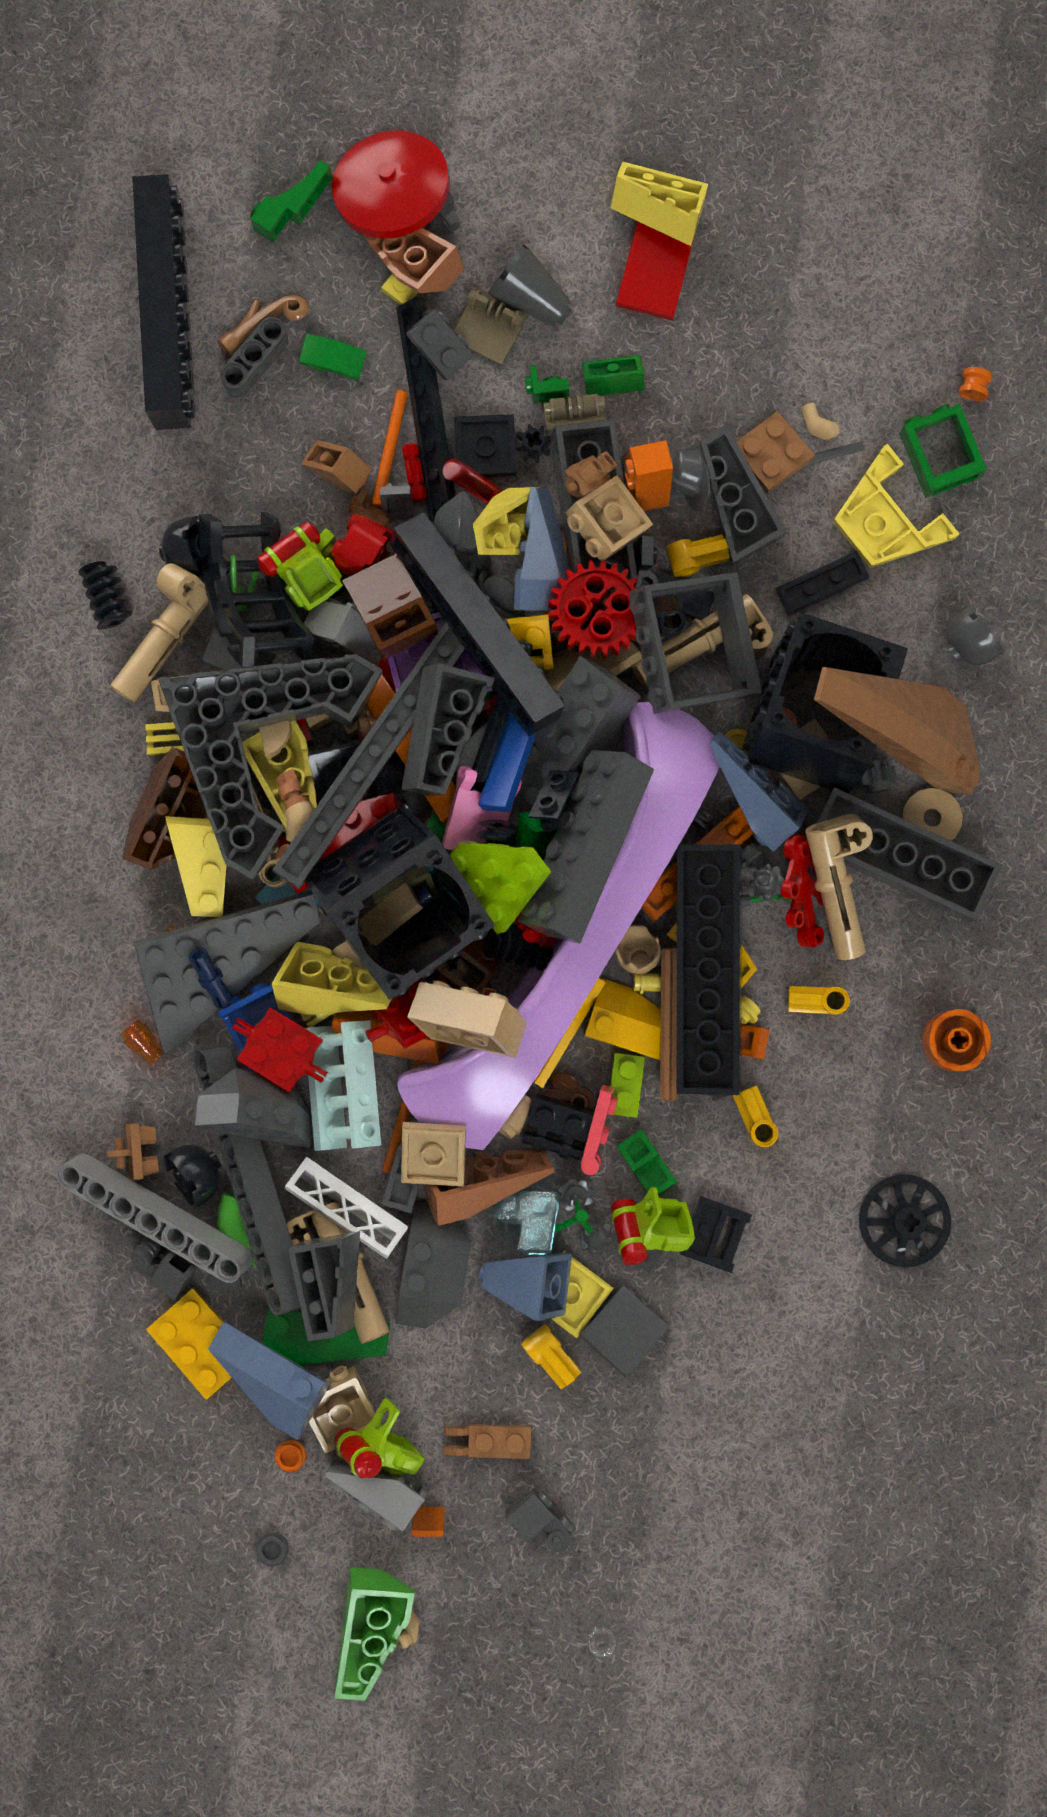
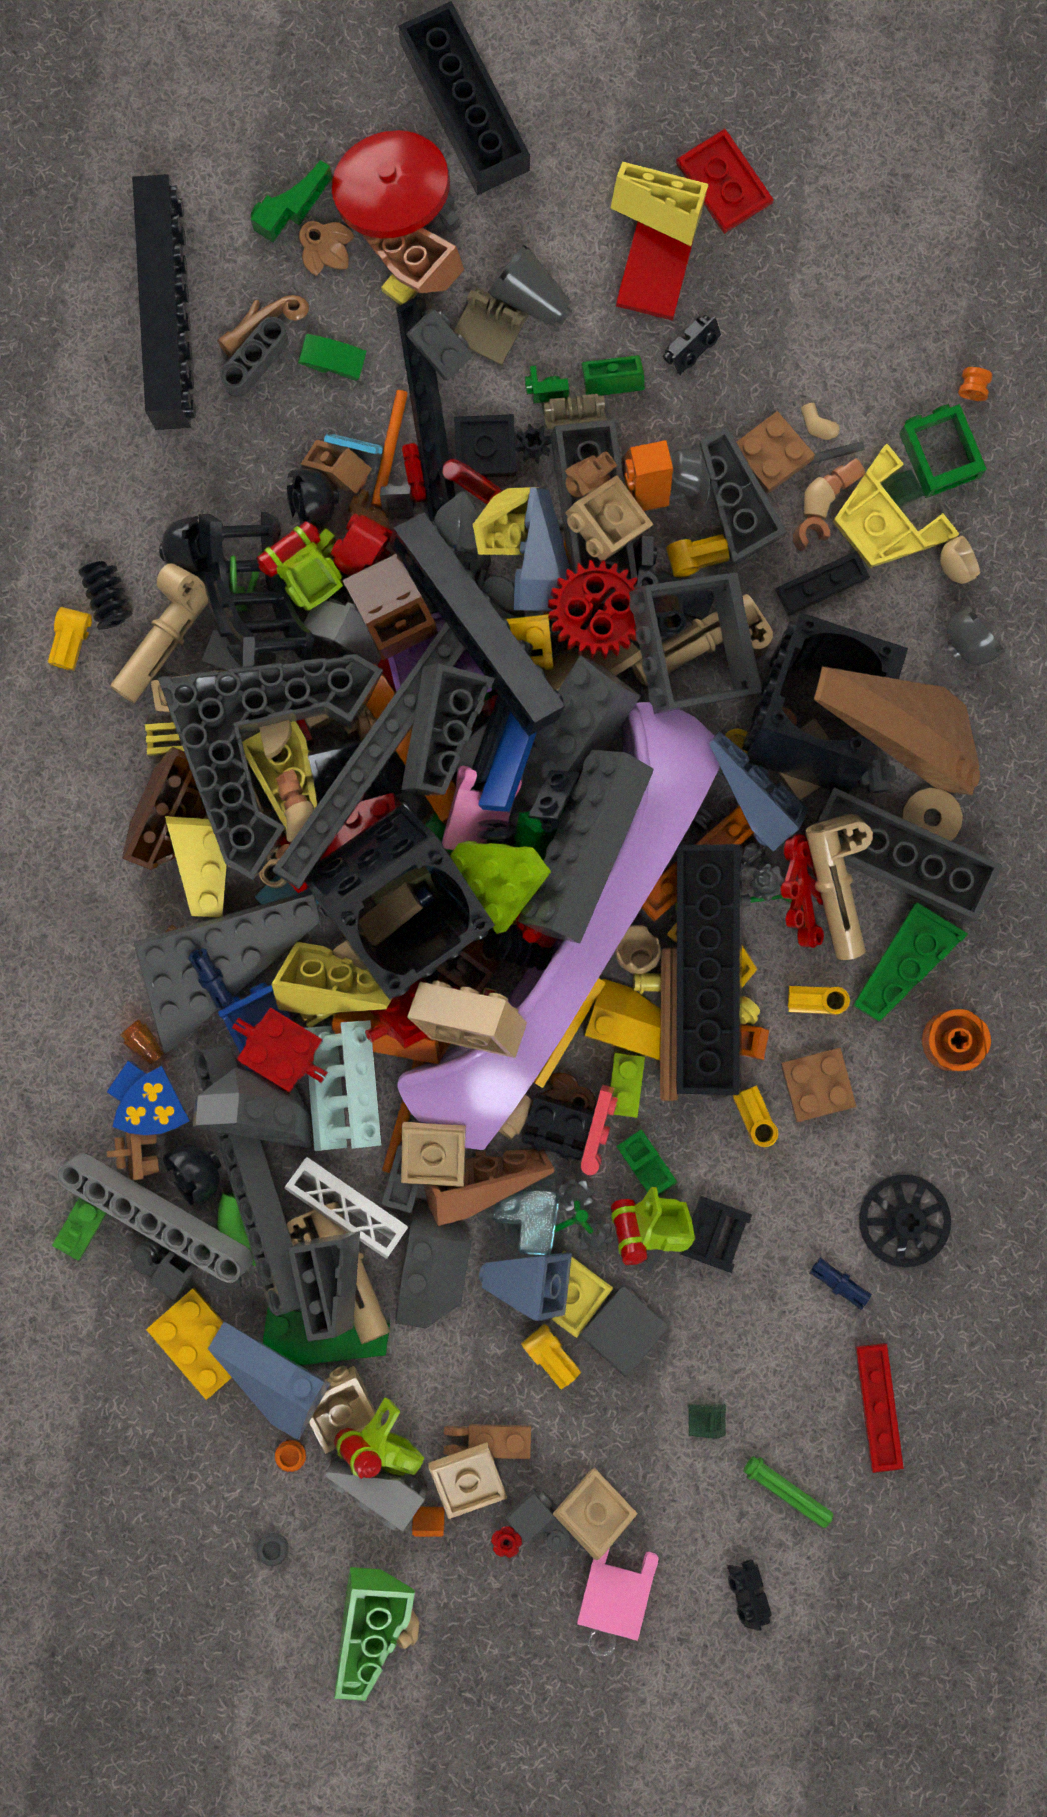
none -> yellow piece [48,607,92,671]
none -> bright green plate [52,1197,107,1261]
none -> blue panel [107,1061,147,1102]
none -> blue shield [112,1066,190,1135]
none -> black cylinder [287,469,339,528]
none -> medium nougat plate [299,221,354,276]
none -> medium azure piece [324,434,384,454]
none -> black brick [398,1,530,195]
none -> tan plate [428,1442,507,1519]
none -> red plate [491,1526,522,1558]
none -> tan tile [553,1468,638,1560]
none -> bright pink flag [577,1548,659,1641]
none -> black hinge [663,315,721,375]
none -> red tile [676,129,774,234]
none -> clear green slope [688,1404,726,1439]
none -> black hinge [727,1559,772,1631]
none -> bright green axle [743,1456,833,1528]
none -> medium nougat plate [780,1047,857,1122]
none -> nougat piece [793,458,865,551]
none -> dark blue pin [809,1257,872,1310]
none -> green wing [852,902,968,1022]
none -> red tile [855,1343,904,1473]
none -> clear green slope [881,470,925,508]
none -> tan hair [940,536,980,584]

